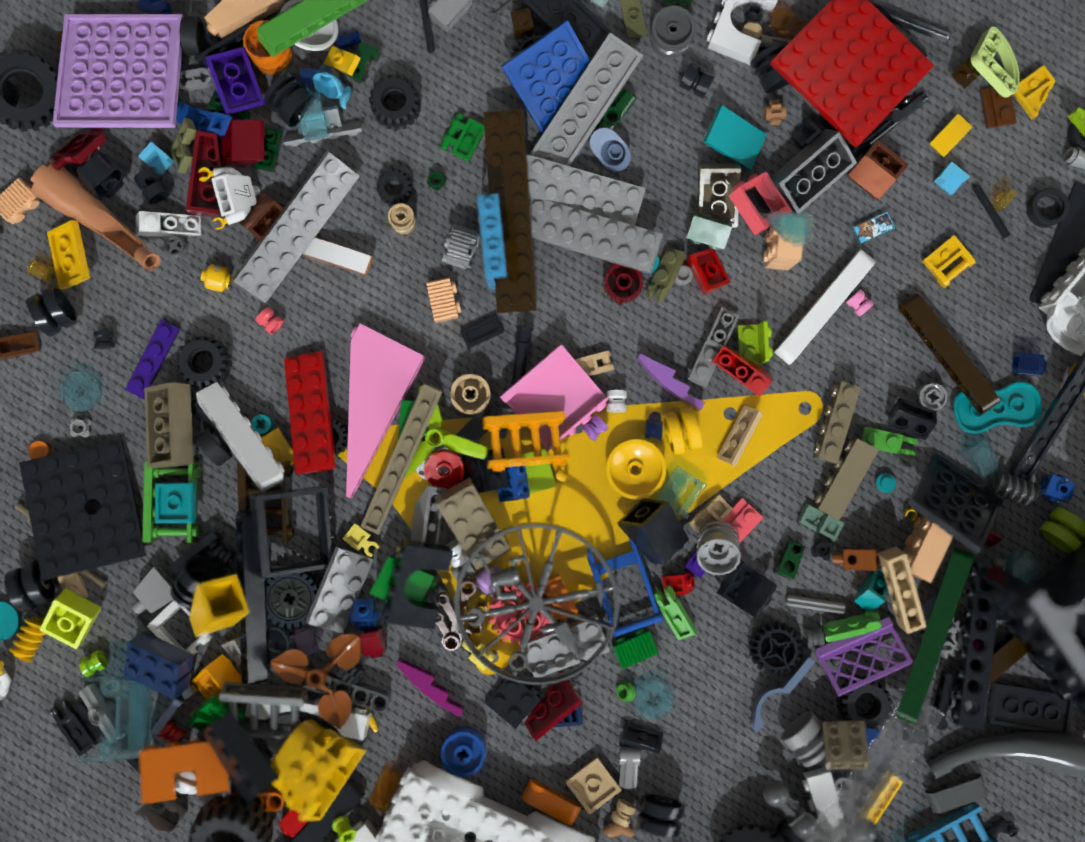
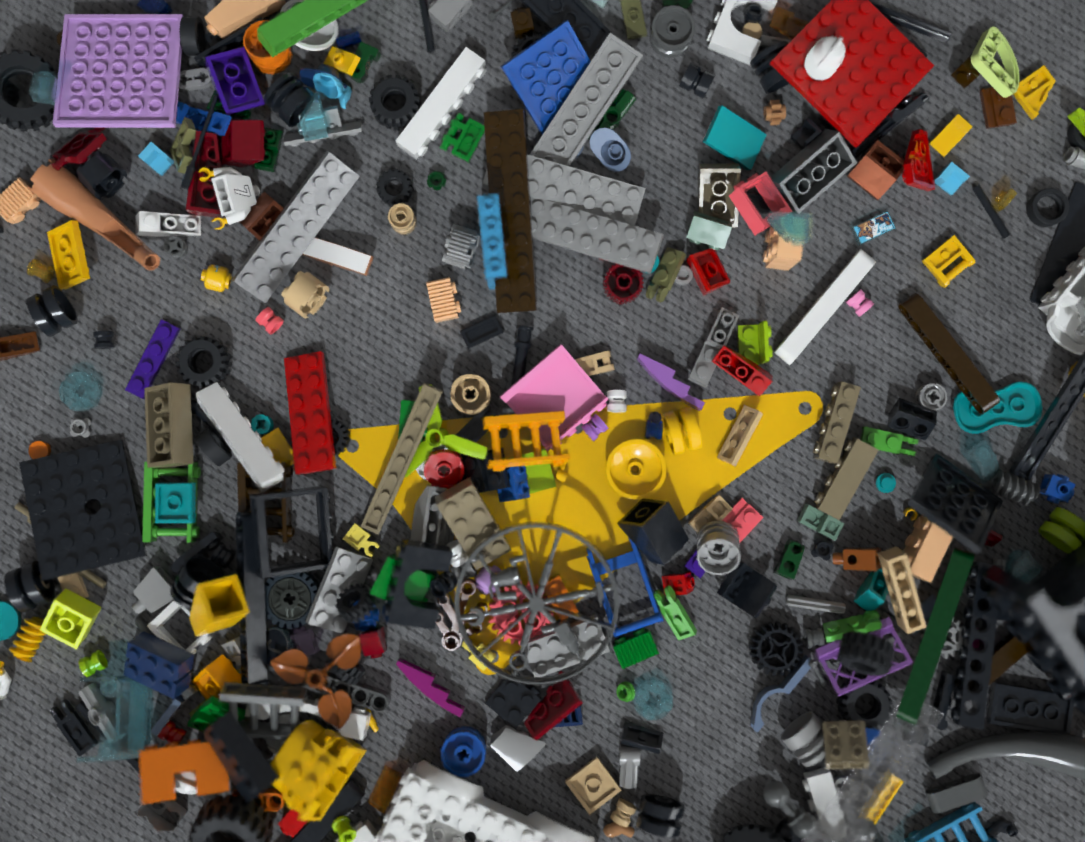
black wheel [134,167,171,205] -> none
bright pink slope [346,324,425,498] -> none
orange beam [521,779,581,826] -> none
clear light blue plate [656,466,707,519] -> none
clear blue brick [1011,352,1046,376] -> none
none -> clear light blue slope [30,71,57,105]
none -> black piece [181,95,218,189]
none -> tan brick [282,271,329,319]
none -> black tyre [335,583,376,623]
none -> white brick [396,47,486,160]
none -> black wheel [429,571,458,598]
none -> light grey slope [490,725,546,772]
none -> white piece [805,36,845,80]
none -> dark grey hinge [808,659,828,687]
none -> black tyre [837,631,895,676]
none -> red plate [902,129,935,191]

